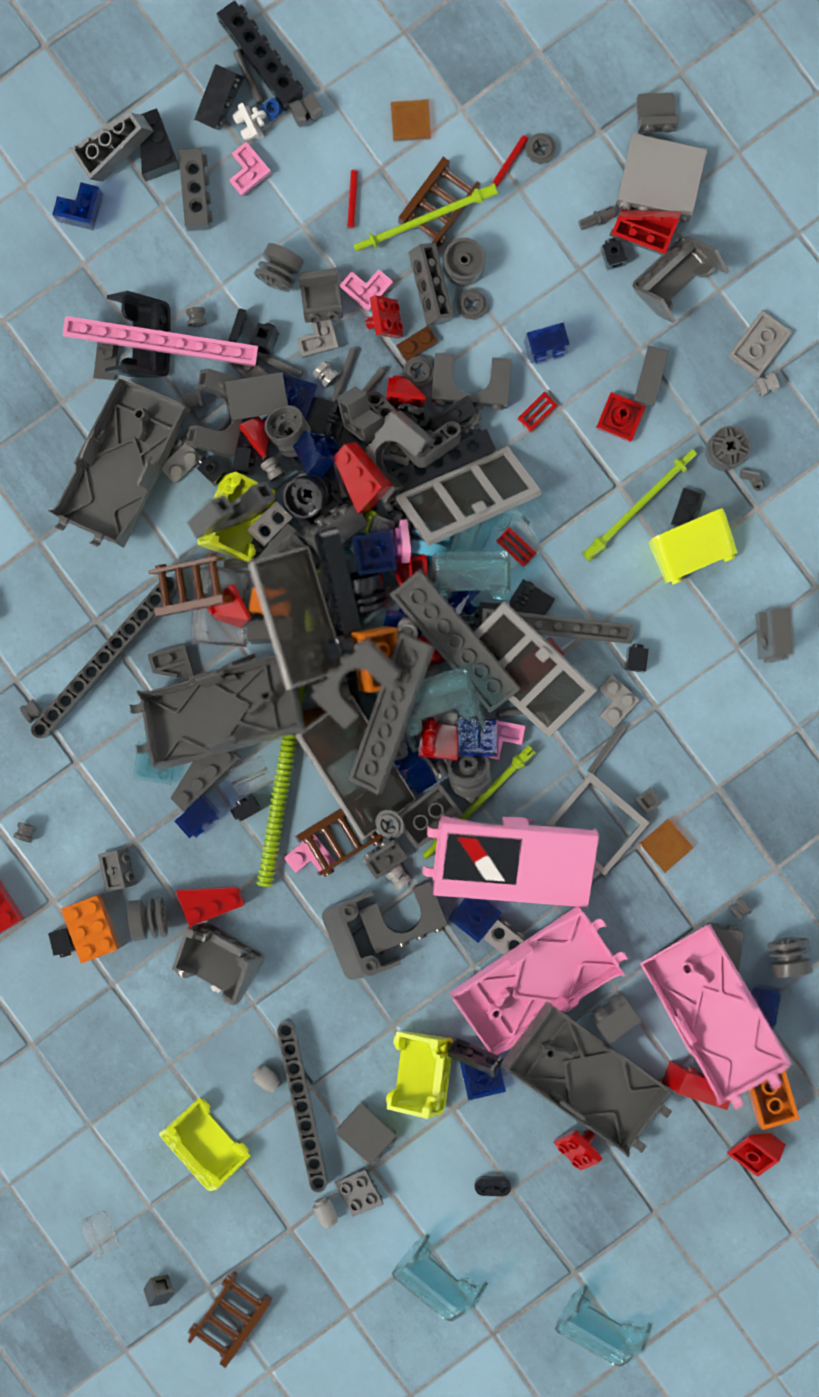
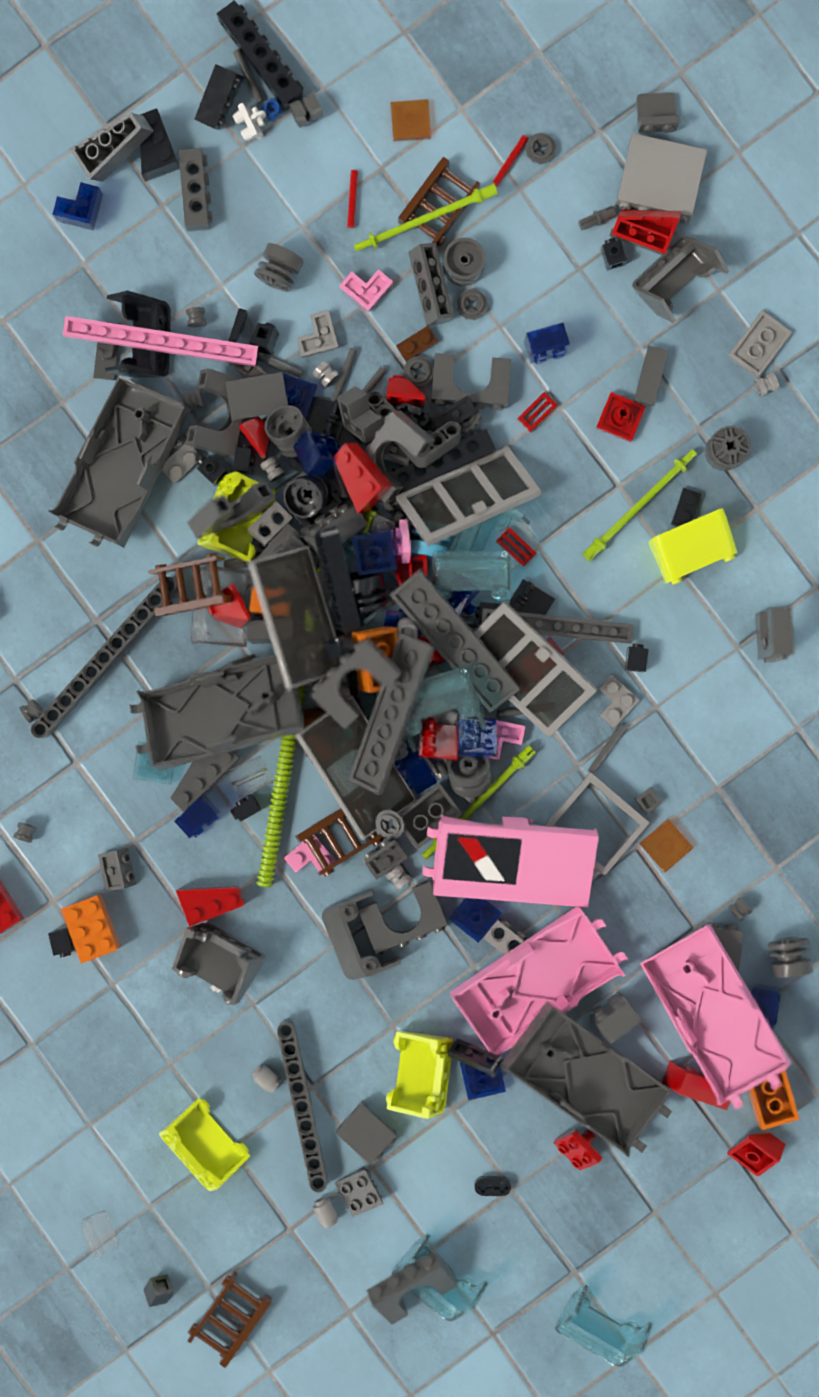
dark grey wheel [127,896,169,941] -> none
dark grey wing [148,644,194,680] -> none
bright pink plate [229,142,271,197] -> none
dark grey panel [298,268,343,323] -> none
red plate [365,295,404,339] -> none
dark grey arm [740,469,765,491] -> none
none -> dark grey arch [367,1251,459,1324]

